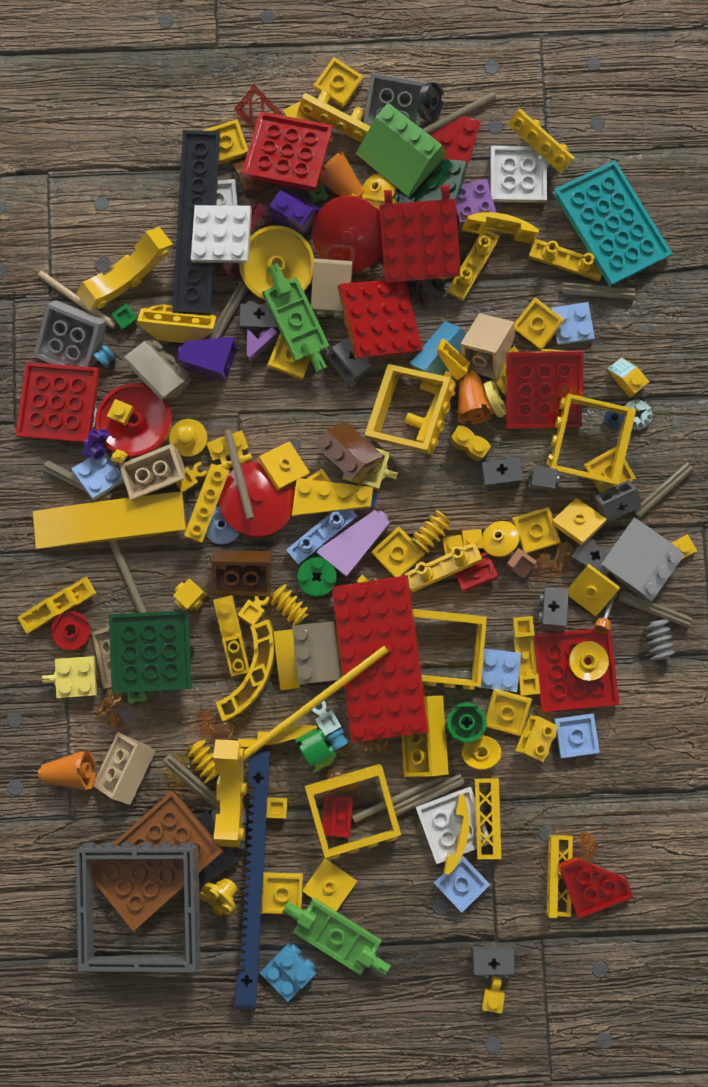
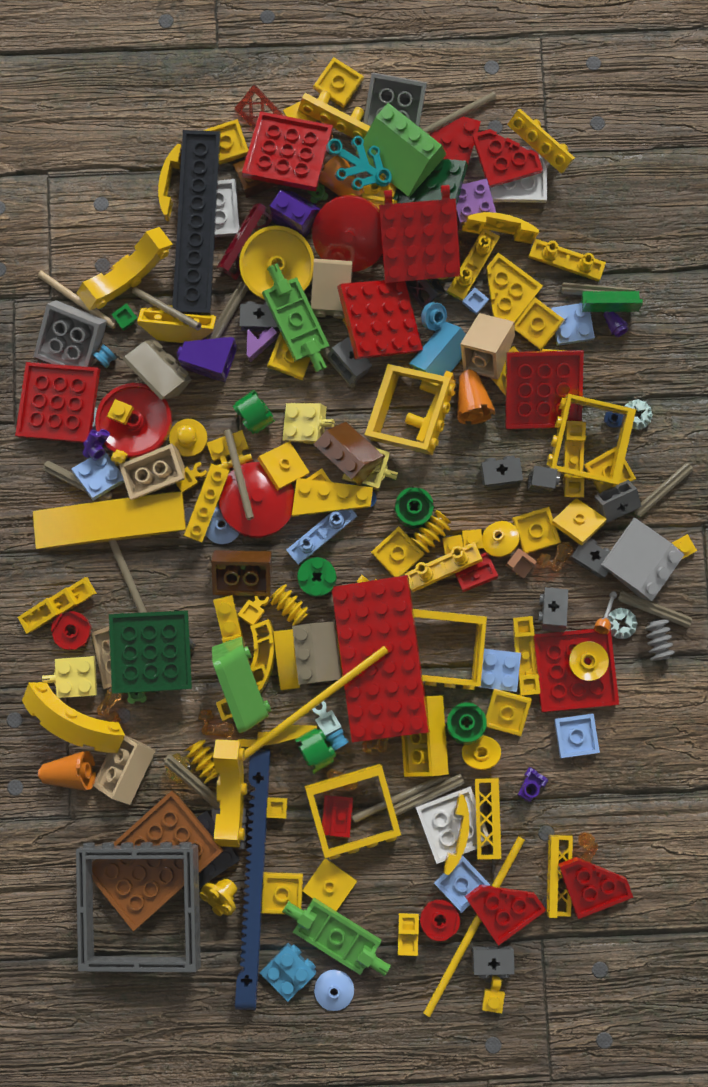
yellow brick [173,578,207,612] -> none
white plate [191,205,252,263] -> none
lavender slope [317,510,390,578] -> none
black tile [417,82,444,121] -> none
yellow slope [436,339,470,381] -> none
yellow brick [450,425,491,461] -> none
light yellow tile [484,381,506,418] -> none
yellow brick [515,715,558,762] -> none
teal plate [552,160,673,287] -> none
yellow plate [568,564,620,616] -> none
yellow slope [606,357,649,398] -> none
none -> yellow brick [22,682,125,753]
none -> dark tan piece [132,287,202,330]
none -> yellow slope [158,144,182,222]
none -> bright green windscreen [212,637,271,733]
none -> green brick [233,390,276,434]
none -> light yellow plate [283,403,335,444]
none -> light blue dish [314,970,354,1011]
none -> teal plant [326,136,392,191]
none -> green brick [394,488,434,529]
none -> yellow slope [398,913,419,956]
none -> red plate [420,899,460,941]
none -> dark azure plate [421,302,447,331]
none -> yellow piece [423,836,525,1017]
none -> light blue plate [462,287,489,315]
none -> red plate [465,885,546,946]
none -> red plate [472,129,543,188]
none -> yellow plate [486,253,543,323]
none -> dark purple plate [518,767,548,803]
none -> yellow slope [563,421,586,498]
none -> green panel [581,291,643,312]
none -> dark purple cone [603,312,629,337]
none -> light aqua gear [607,608,638,639]

